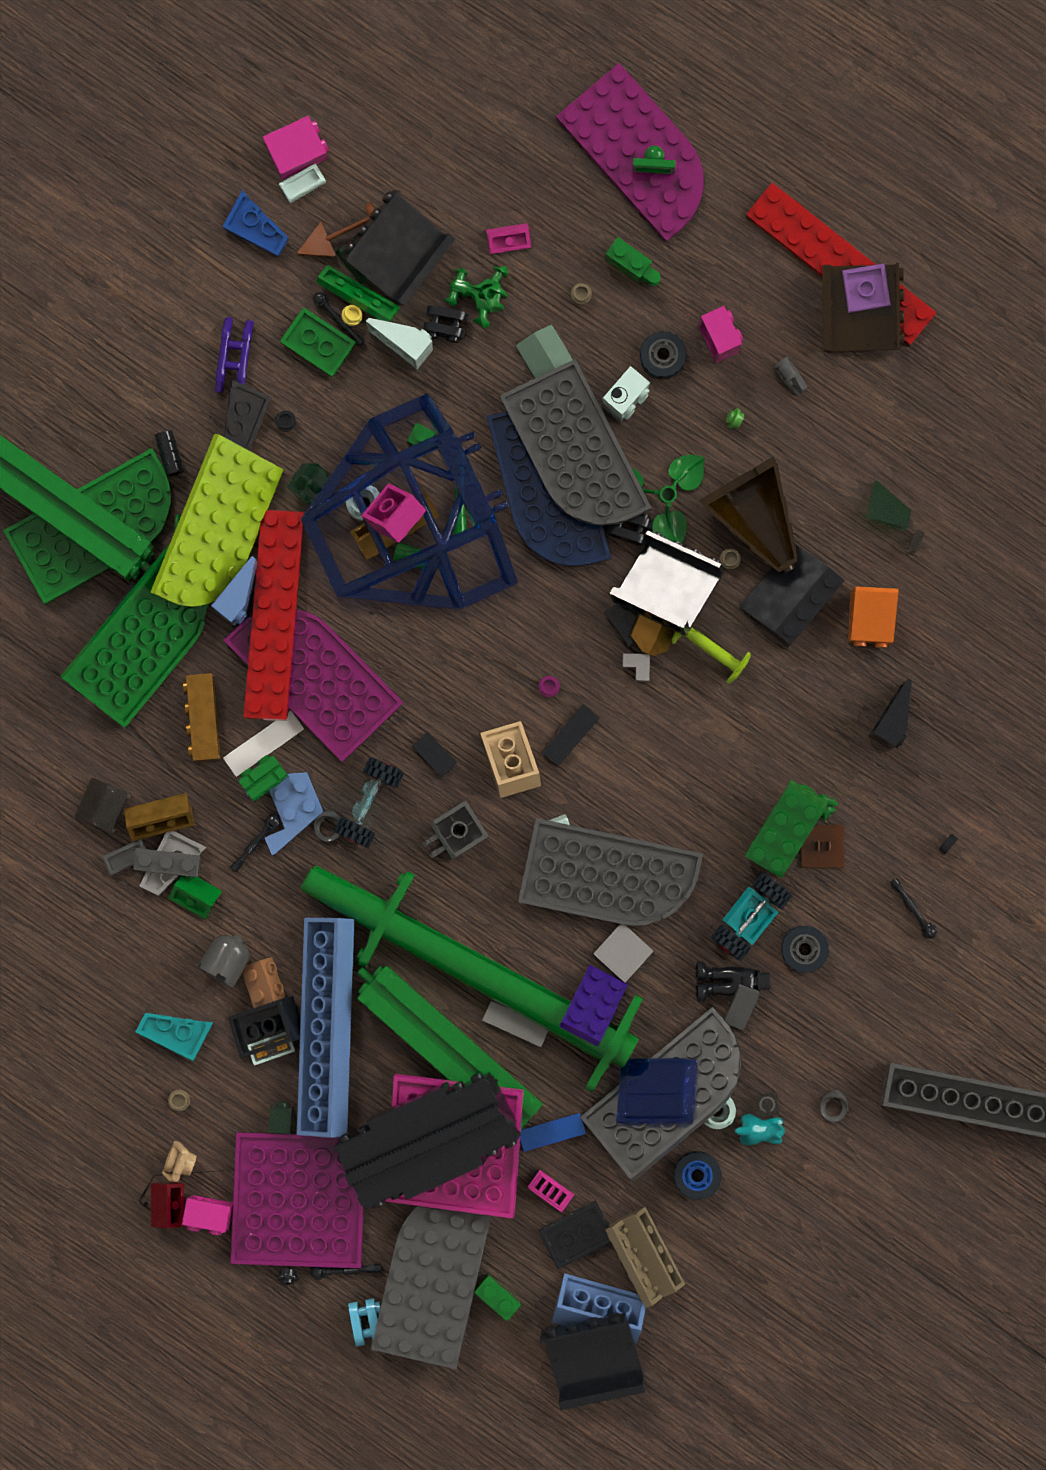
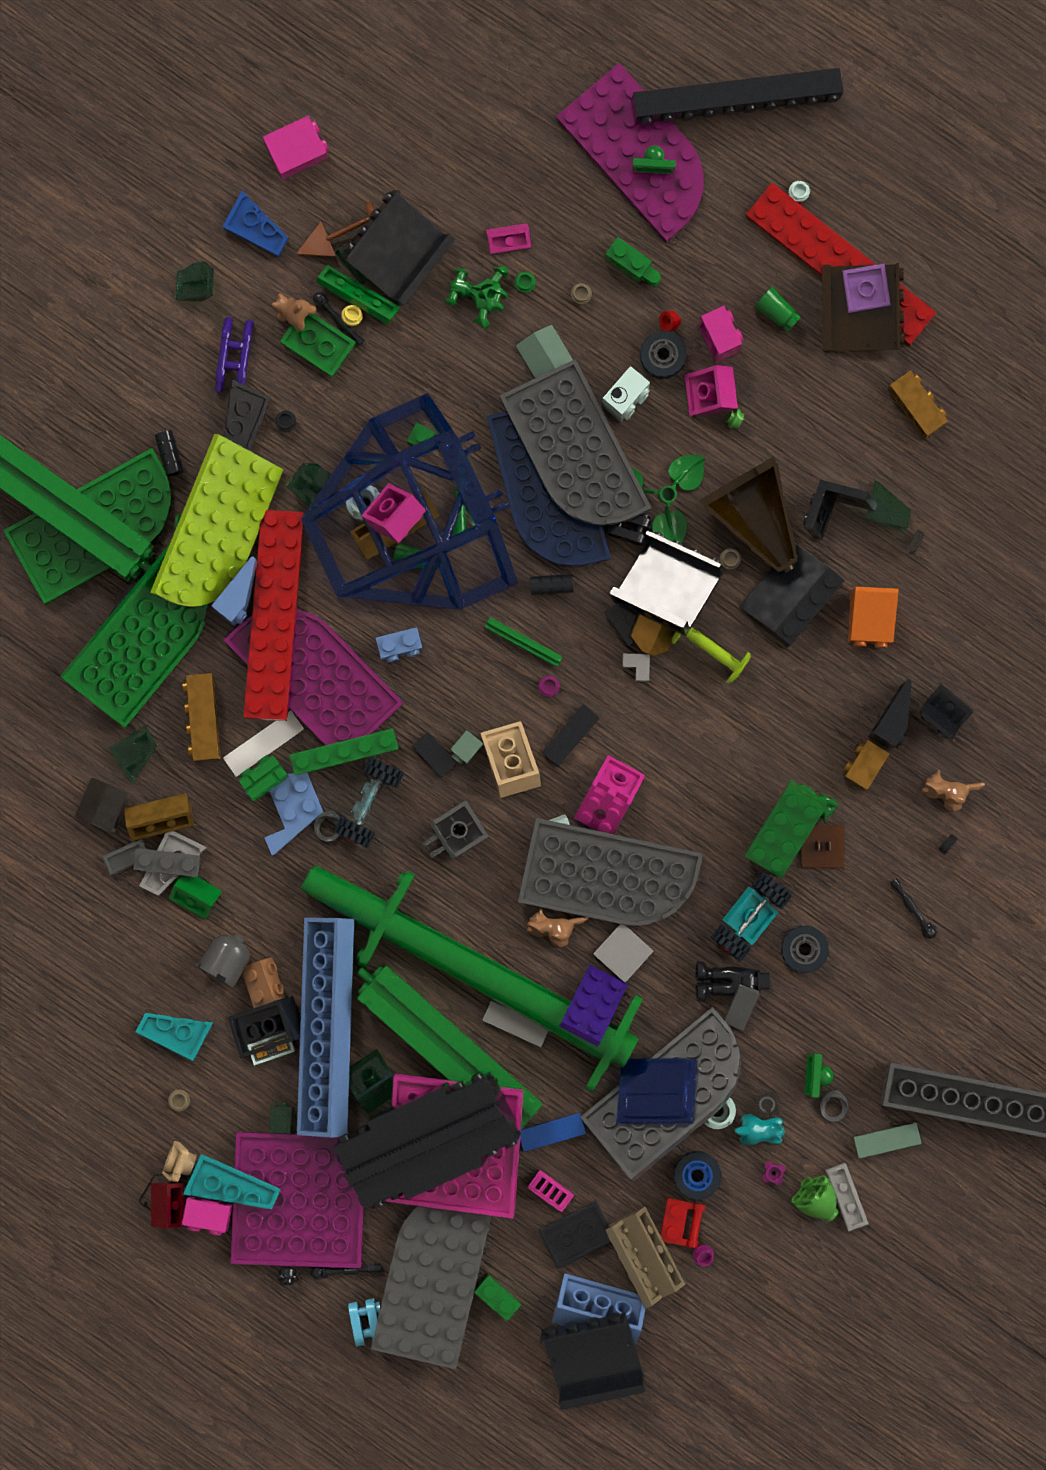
black piece [230,814,280,872] -> none
light aqua tile [279,163,326,203] -> none
light aqua slope [366,318,433,369] -> none
black brick [423,306,469,343] -> none
dark grey hinge [773,356,807,396] -> none
none -> clear green slope [109,725,158,784]
none -> clear green slope [176,261,214,301]
none -> teal wing [183,1154,281,1209]
none -> medium nougat animal [272,294,316,332]
none -> green plate [290,729,399,776]
none -> clear green slope [349,1049,394,1114]
none -> medium blue brick [376,627,423,663]
none -> sand green brick [450,730,483,764]
none -> green axle [485,618,562,667]
none -> green plate [515,272,536,293]
none -> medium nougat animal [527,908,589,947]
none -> black axle [530,574,573,595]
none -> dark pink bracket [574,755,645,834]
none -> black brick [631,68,844,125]
none -> red tile [659,310,681,332]
none -> red plate [660,1198,706,1248]
none -> dark pink slope [685,365,738,416]
none -> magenta plate [692,1245,714,1267]
none -> green plant [753,286,801,332]
none -> magenta plate [762,1161,786,1185]
none -> light aqua plate [789,181,810,202]
none -> bright green piece [791,1175,838,1222]
none -> black bracket [803,479,877,541]
none -> green tile [804,1053,834,1098]
none -> light grey tile [825,1162,869,1232]
none -> pearl gold brick [843,740,890,791]
none -> sand green tile [853,1122,922,1158]
none -> pearl gold brick [887,370,948,440]
none -> black bracket [919,684,974,740]
none -> medium nougat animal [921,770,985,811]

